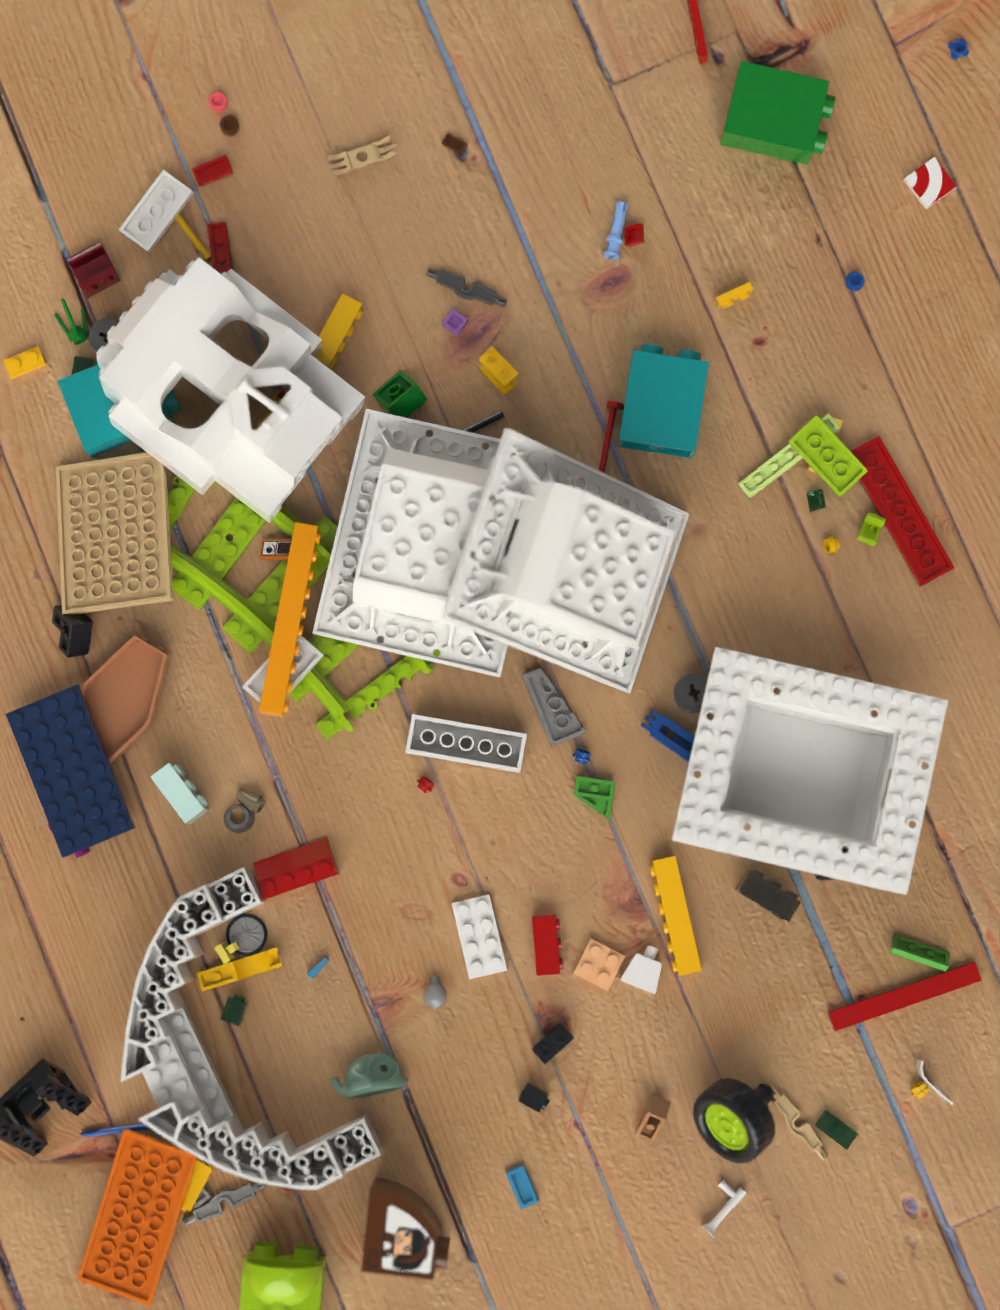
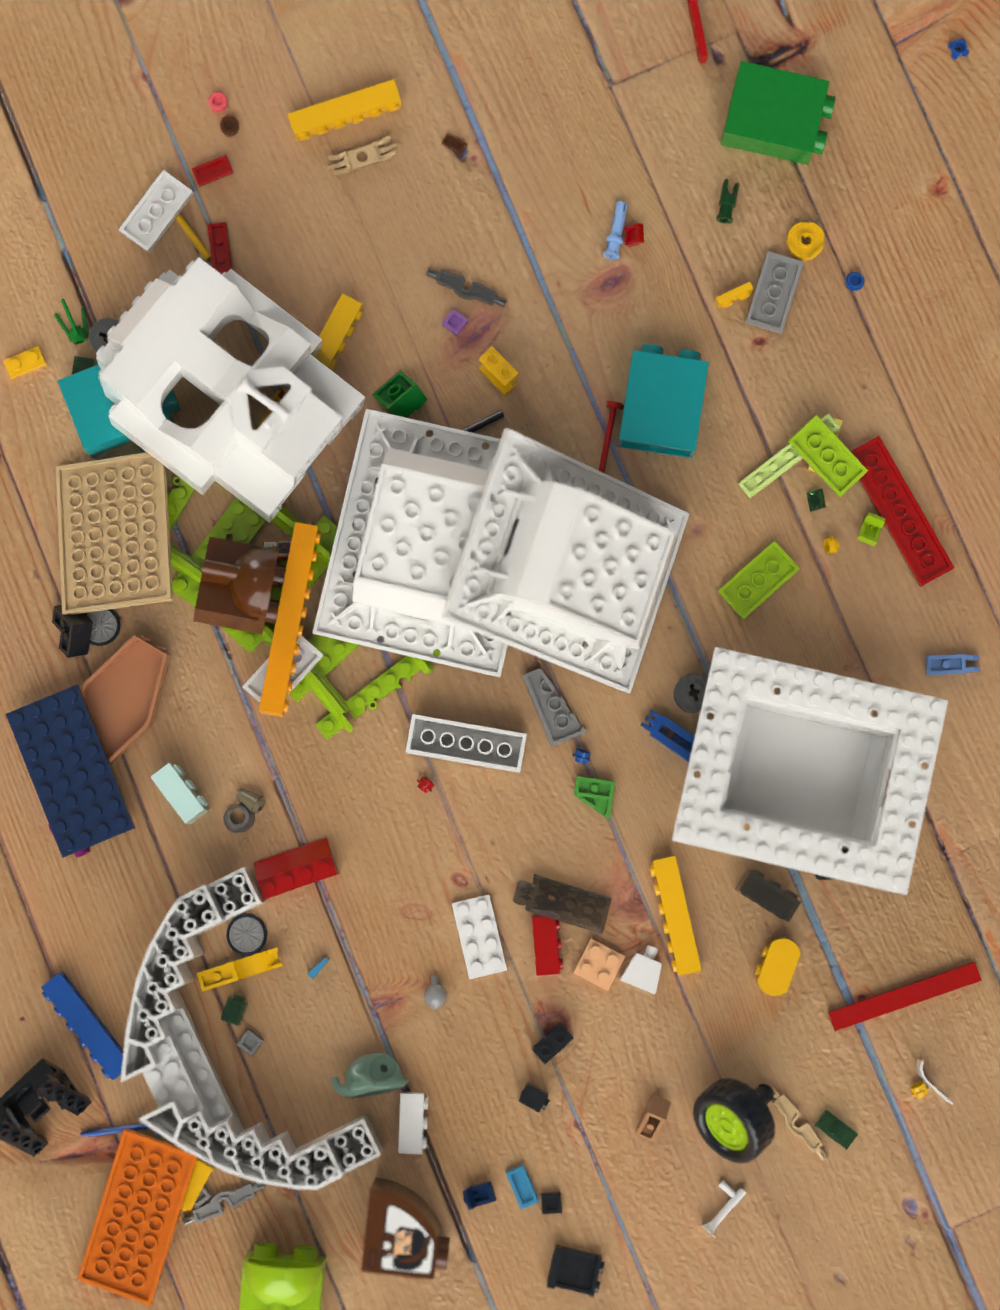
dark red piece [66,241,121,298] -> none
light yellow tile [215,941,240,964] -> none
bright green plate [890,934,950,972] -> none
tile [904,157,957,209] -> none
none -> blue brick [41,972,124,1080]
none -> light grey wheel [85,609,120,646]
none -> reddish brown piece [193,537,286,634]
none -> light grey tile [236,1029,264,1057]
none -> yellow brick [287,79,402,141]
none -> white brick [398,1091,428,1154]
none -> dark blue bracket [463,1181,497,1210]
none -> clear smoke hinge [513,874,612,934]
none -> black tile [541,1192,562,1214]
none -> black panel [546,1244,605,1298]
none -> dark green piece [716,178,739,224]
none -> lime plate [718,540,800,620]
none -> light grey plate [745,251,804,334]
none -> yellow brick [754,938,801,996]
none -> yellow plate [786,222,824,261]
none -> medium blue hinge [925,654,980,676]

